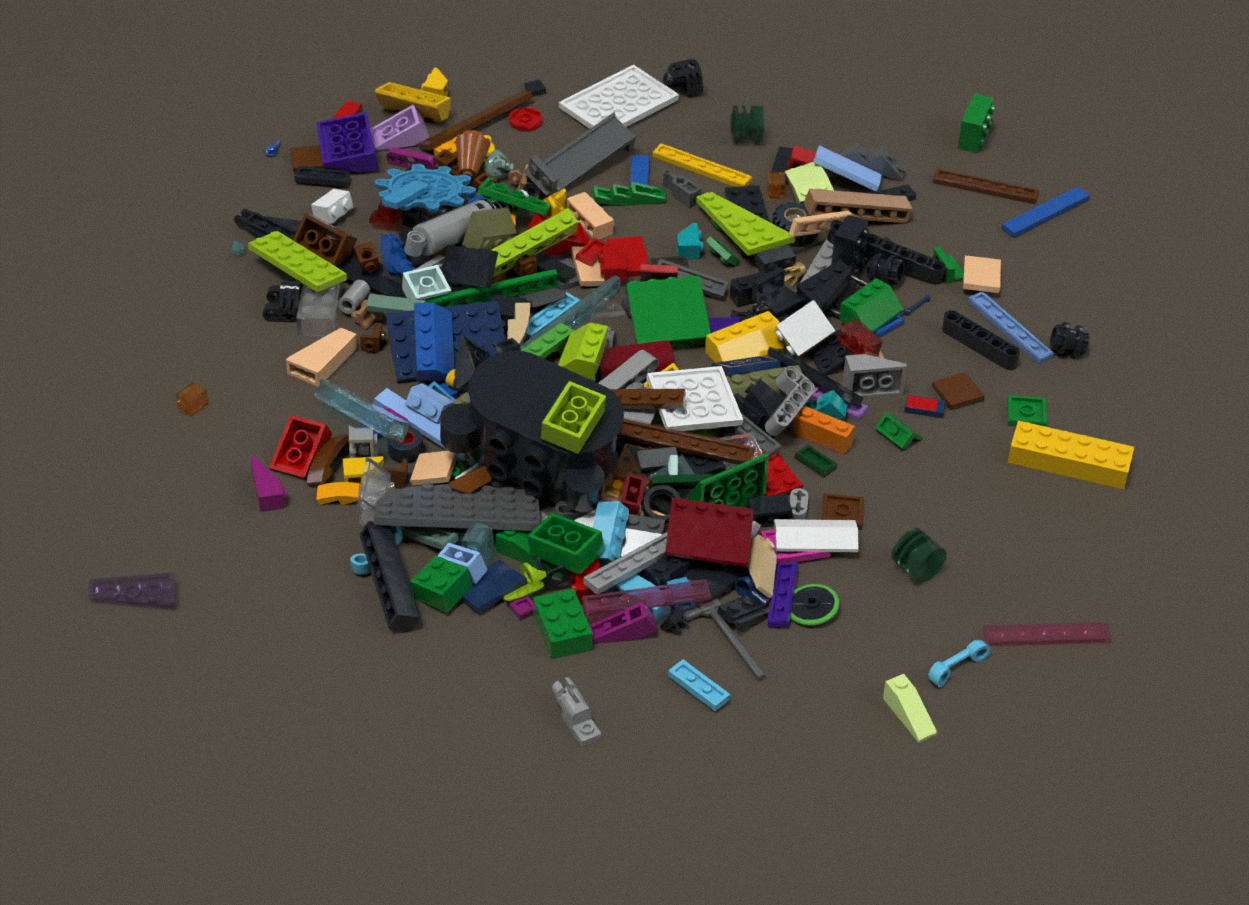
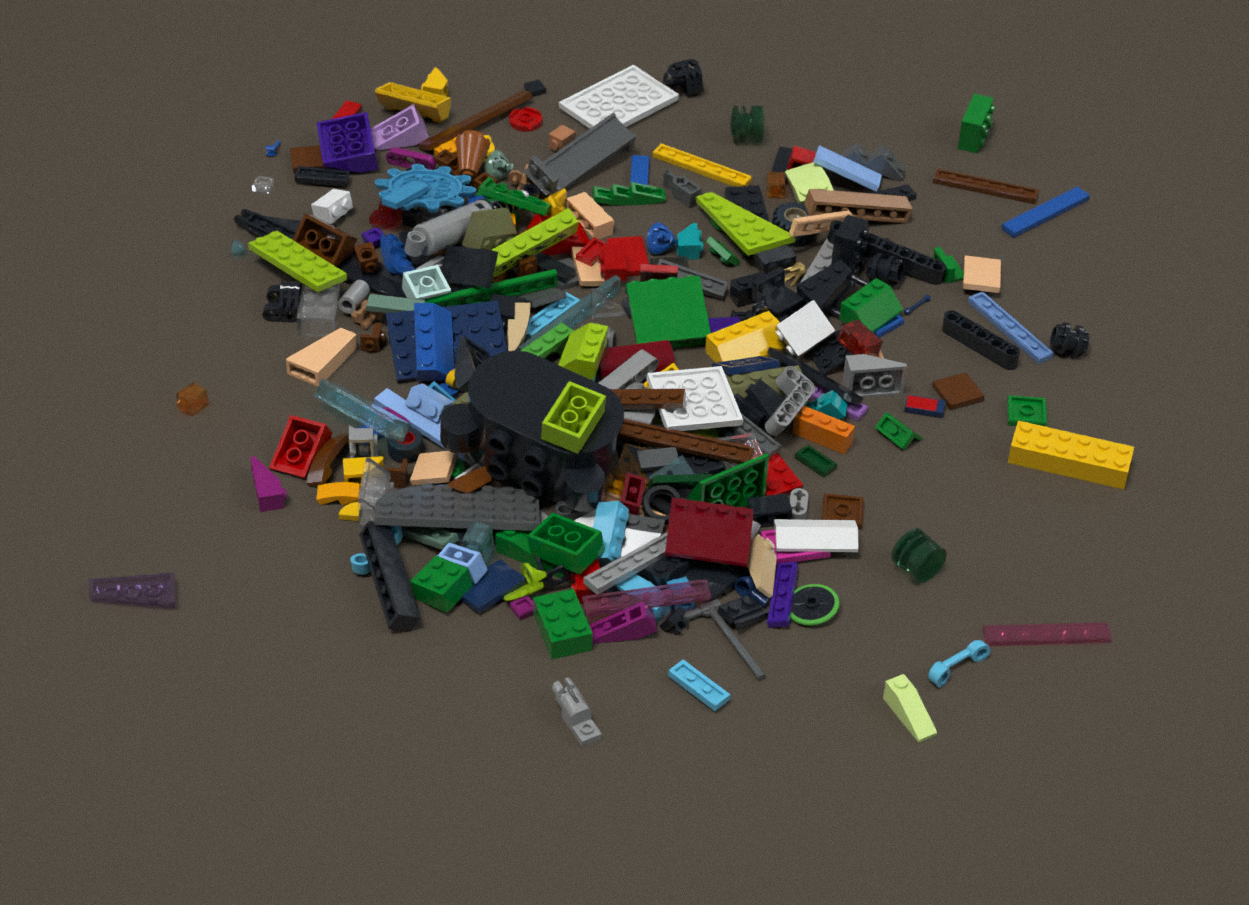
black plate [495,338,521,353] -> none
light aqua tile [668,455,678,475] -> none
none -> clear tile [252,176,275,194]
none -> yellow tile [338,502,362,521]
none -> dark purple plate [362,227,384,247]
none -> nougat brick [549,125,575,152]
none -> blue piece [646,222,677,255]

